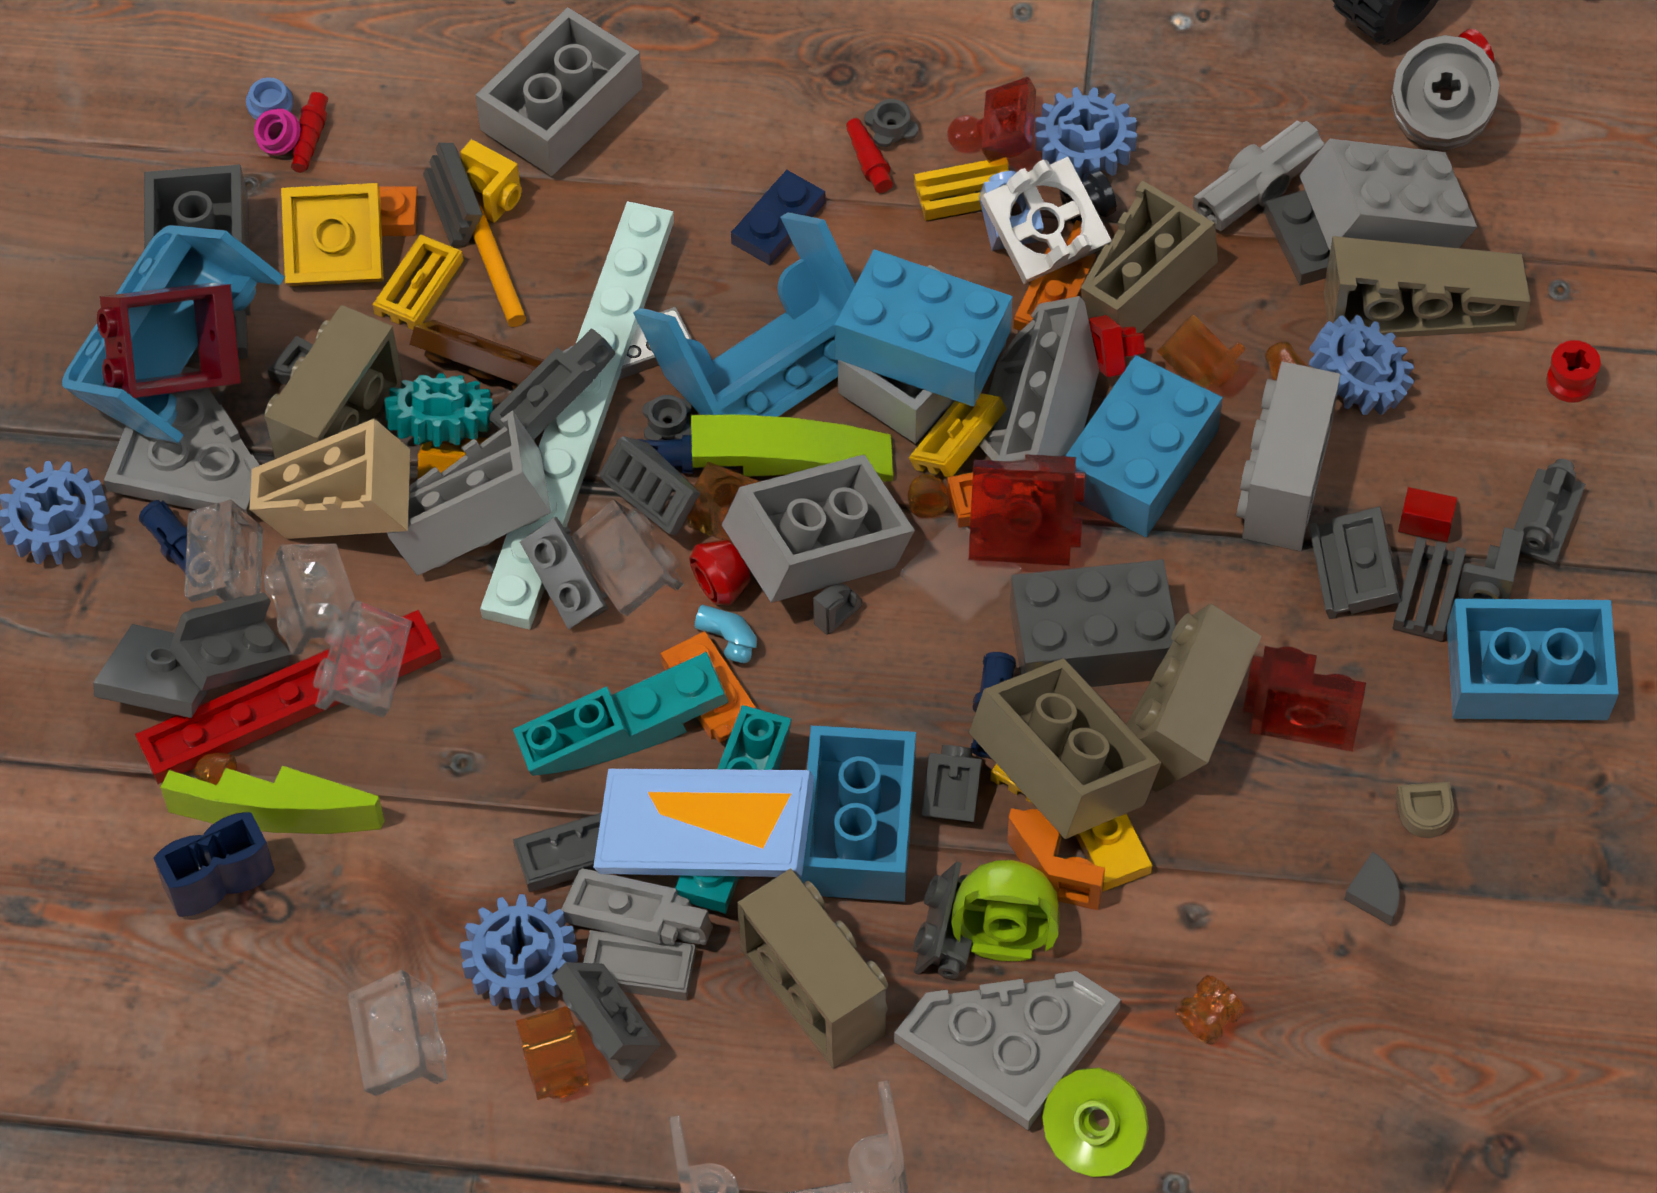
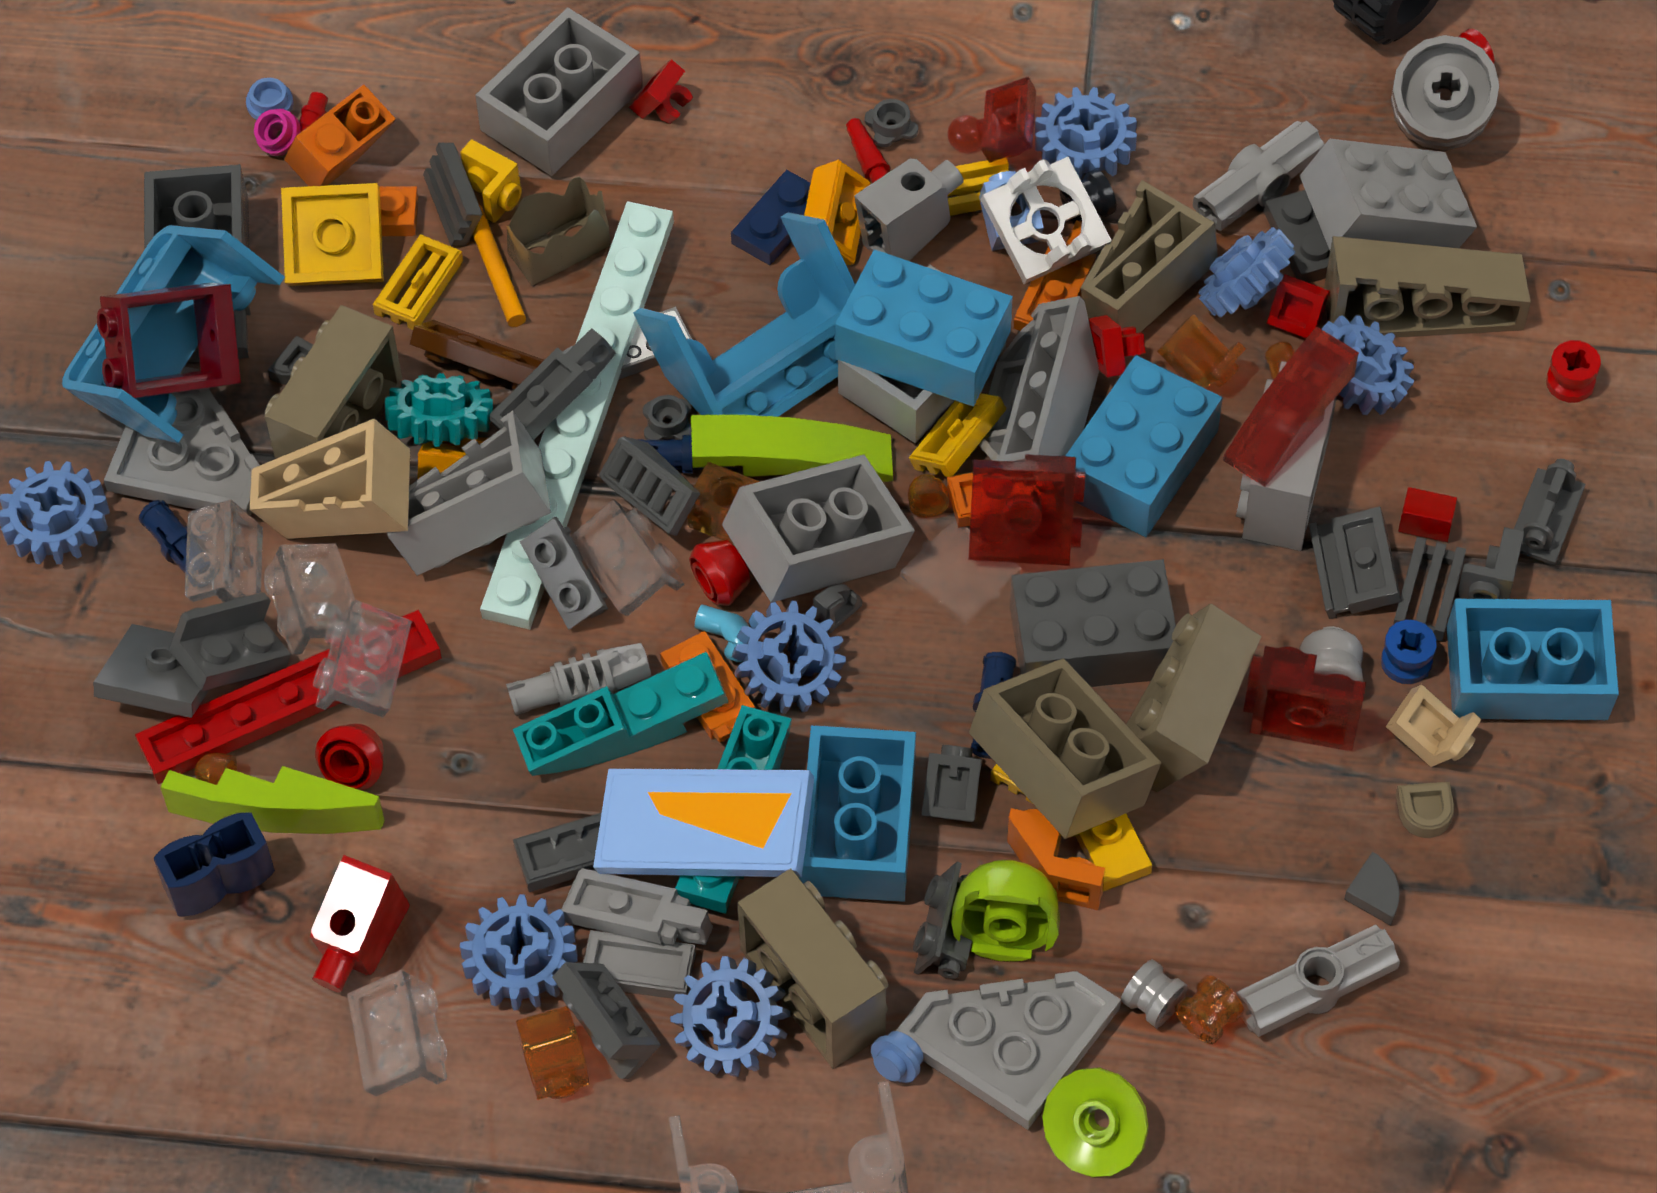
none -> orange slope [284,84,396,186]
none -> red torso [310,855,410,993]
none -> red cone [315,723,384,791]
none -> light grey hinge [506,643,651,716]
none -> dark tan piece [507,176,611,286]
none -> red tile [629,59,693,124]
none -> medium blue gear [670,956,790,1077]
none -> medium blue gear [732,601,846,714]
none -> light orange slope [804,159,871,265]
none -> light grey torso [854,159,964,261]
none -> medium blue plate [871,1031,924,1083]
none -> light grey wheel [1121,959,1188,1028]
none -> medium blue gear [1198,227,1295,317]
none -> clear red slope [1223,327,1359,487]
none -> light grey piece [1235,924,1400,1037]
none -> red tile [1266,274,1330,340]
none -> light grey piece [1299,626,1363,704]
none -> blue wheel [1381,620,1437,684]
none -> tan bracket [1386,684,1481,767]

